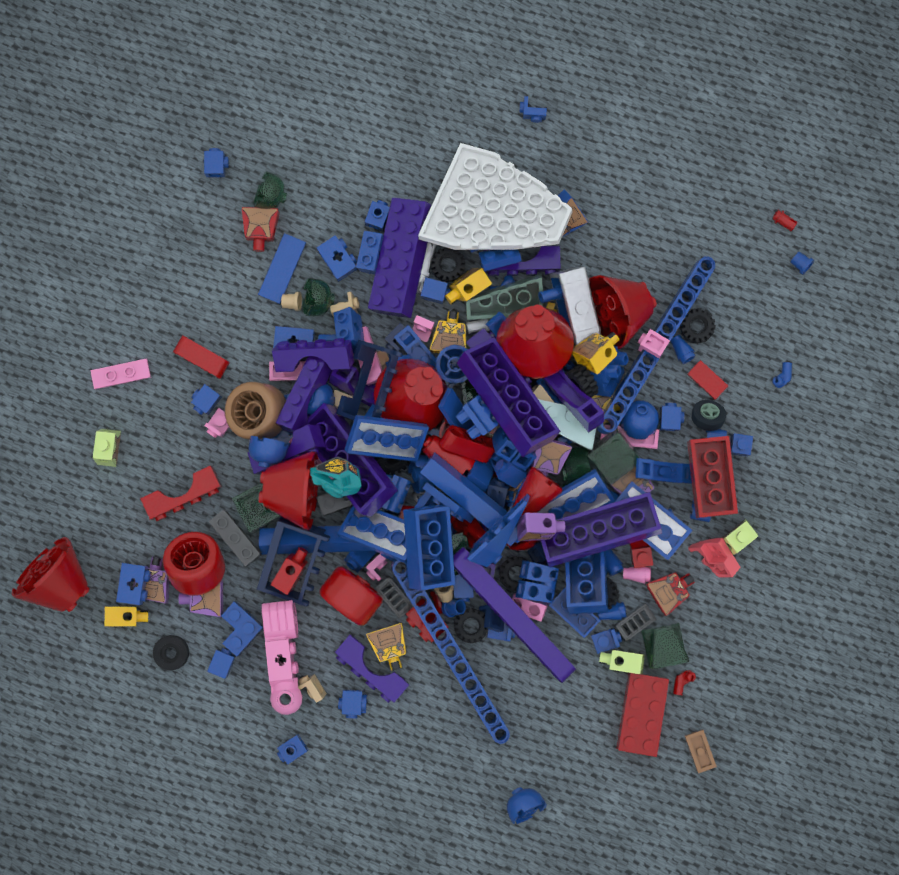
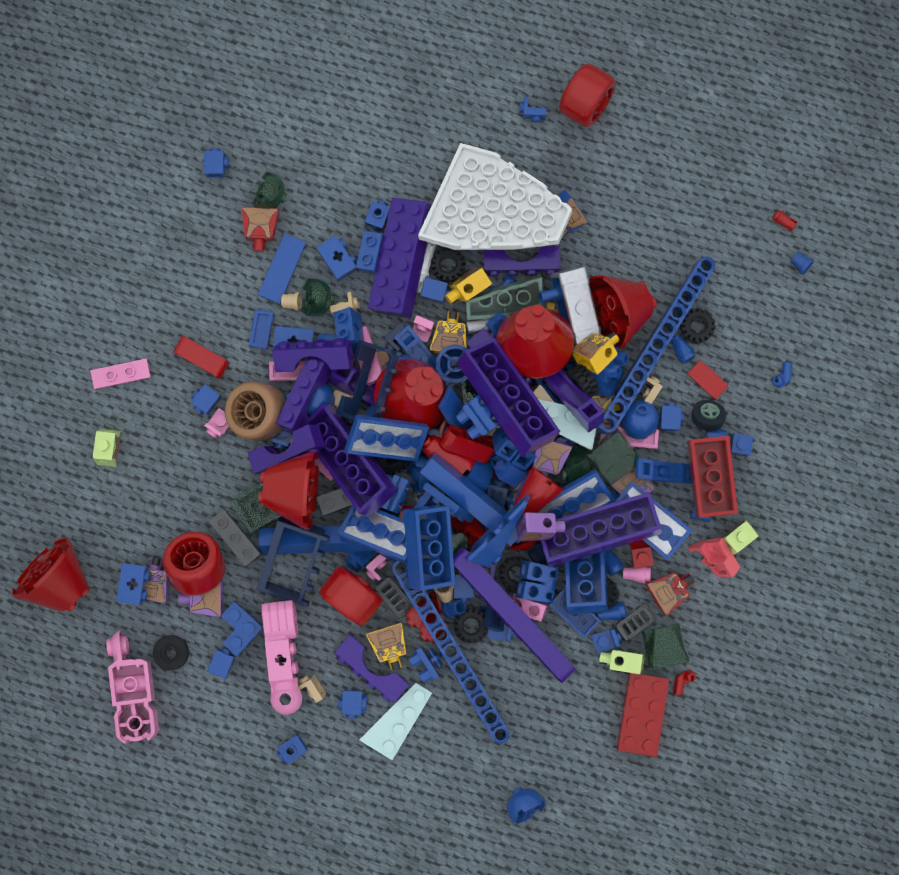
yellow torso [104,606,148,626] -> none
red arch [140,465,222,522] -> none
blue cylinder [248,436,289,468] -> none
red torso [271,547,308,595] -> none
teal helmet [310,457,361,498] -> none
blue bracket [478,249,522,271] -> none
bright pink bracket [638,329,670,358] -> none
medium nougat plate [685,729,717,773] -> none
none -> bright pink brick [106,630,160,744]
none -> blue tile [249,309,274,350]
none -> light aqua wing [359,683,432,760]
none -> blue hips [409,647,443,683]
none -> red wheel [559,64,616,127]
none -> tan bracket [642,376,663,404]

